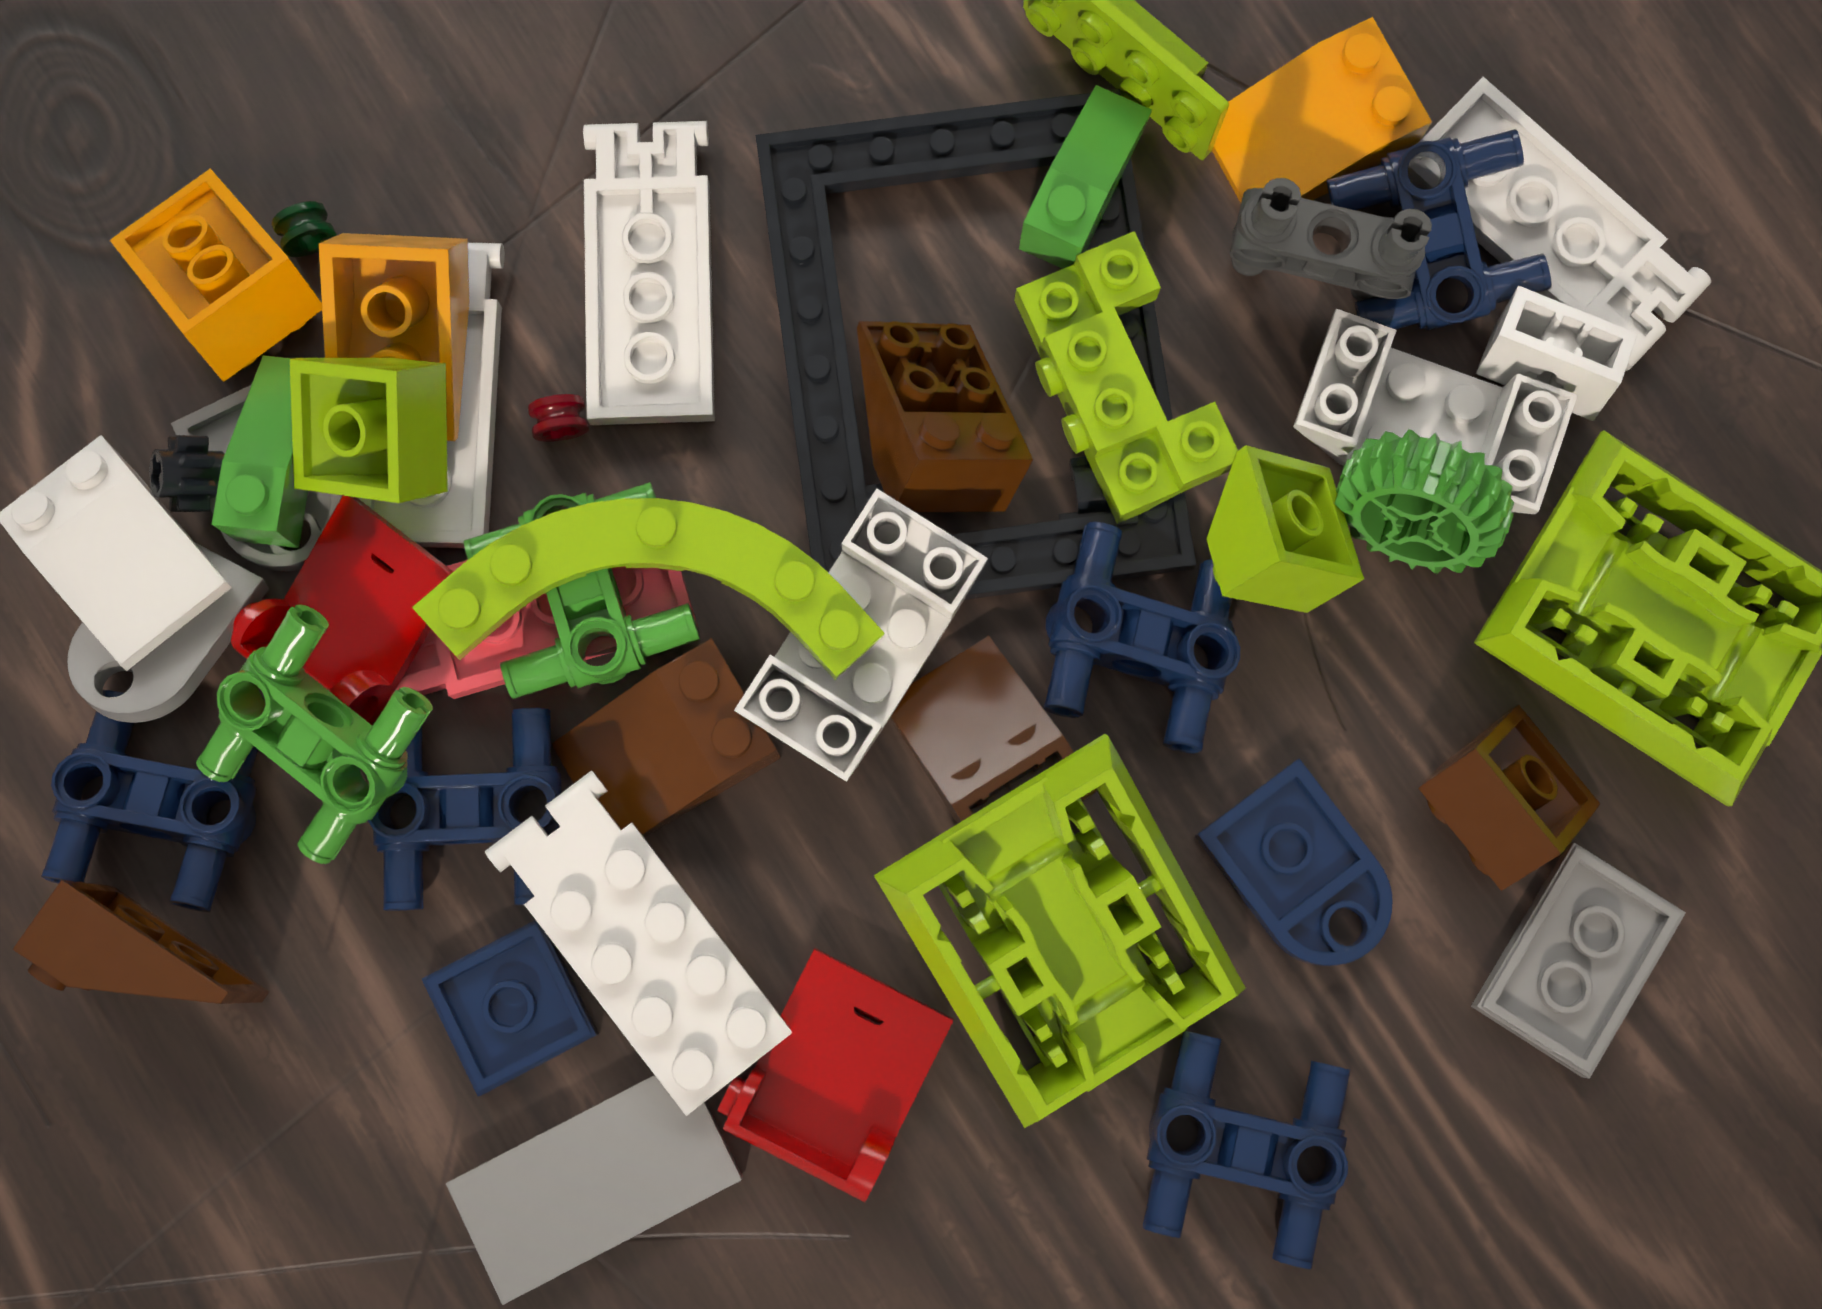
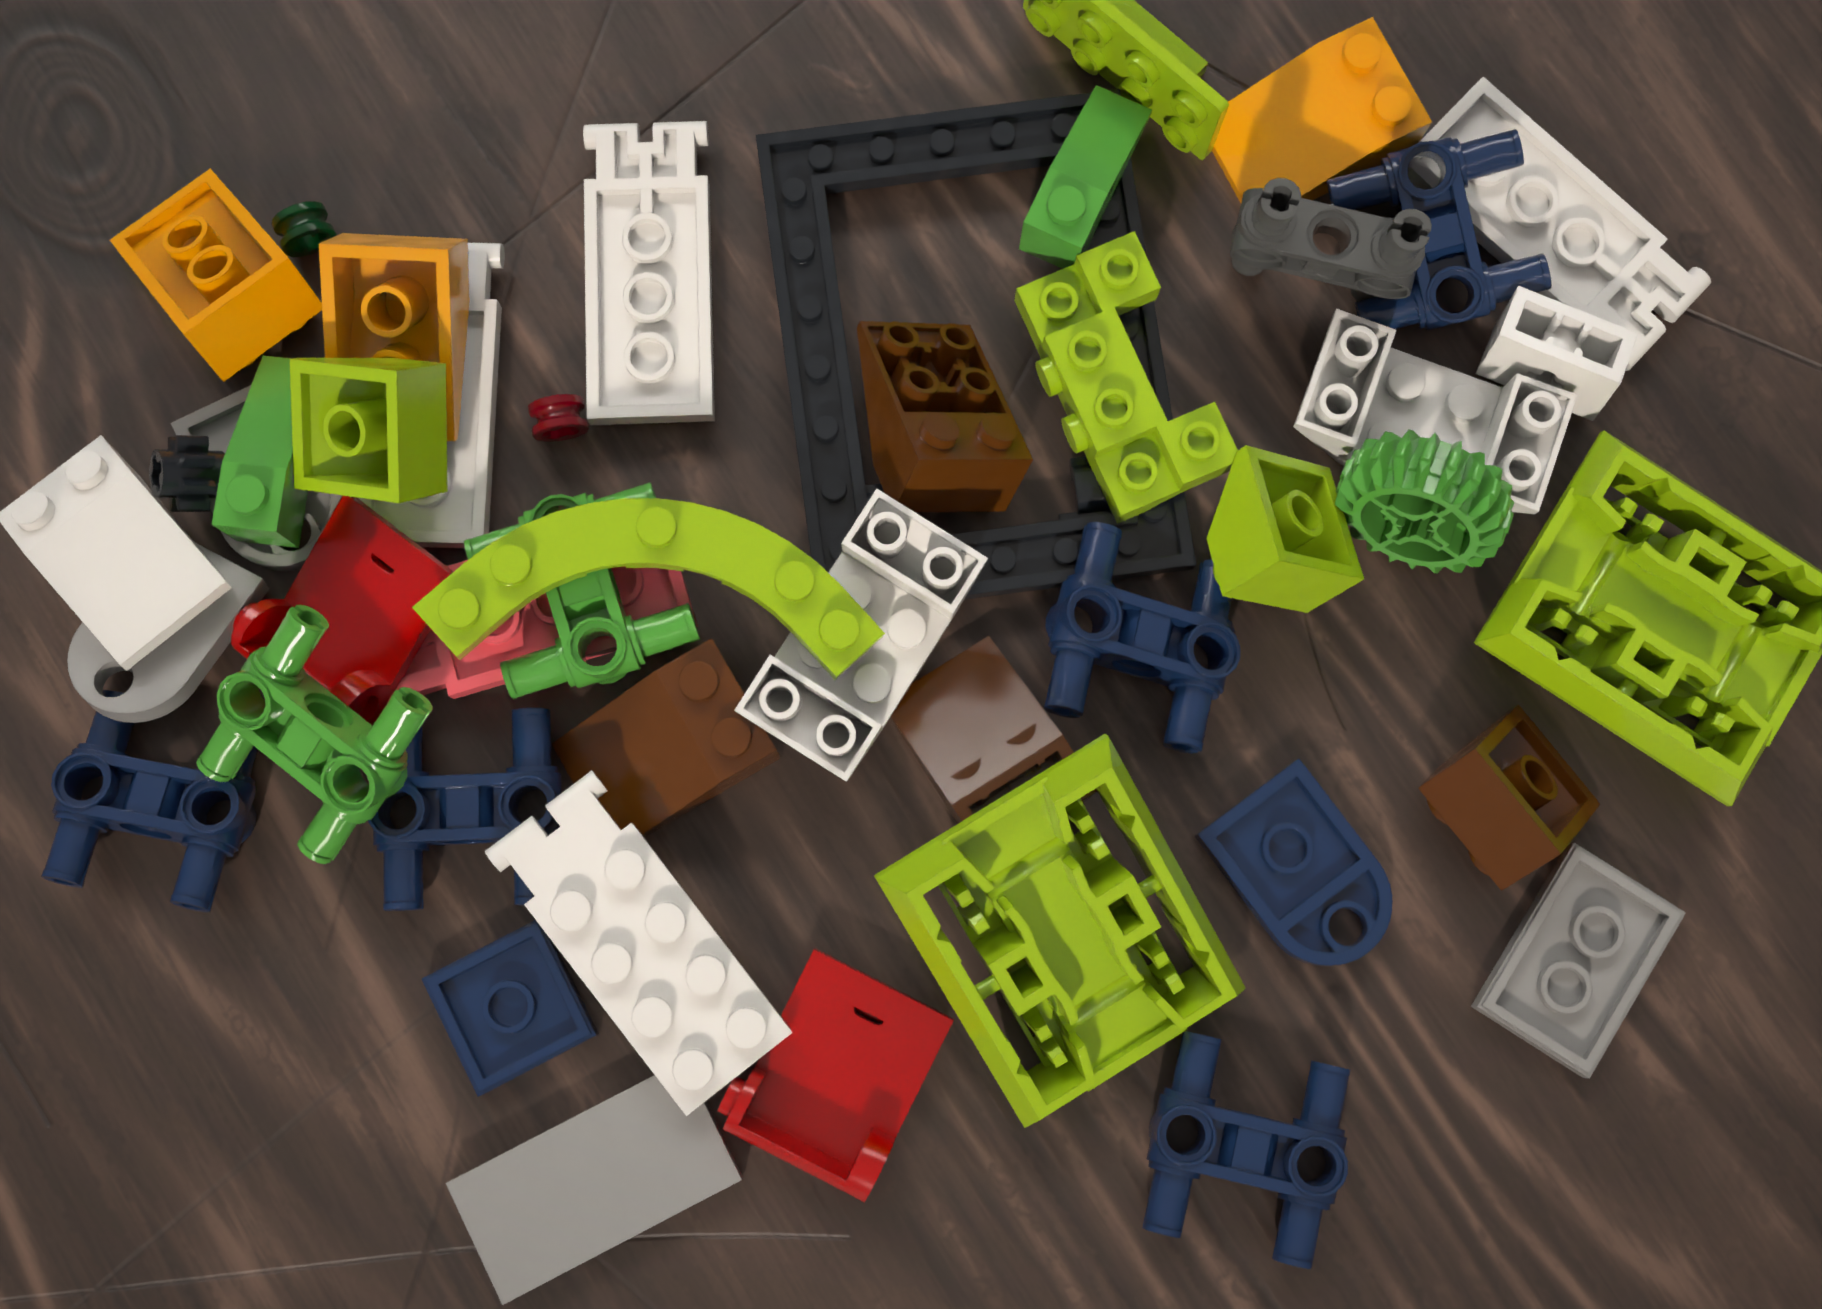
reddish brown slope [13,880,269,1004] -> none

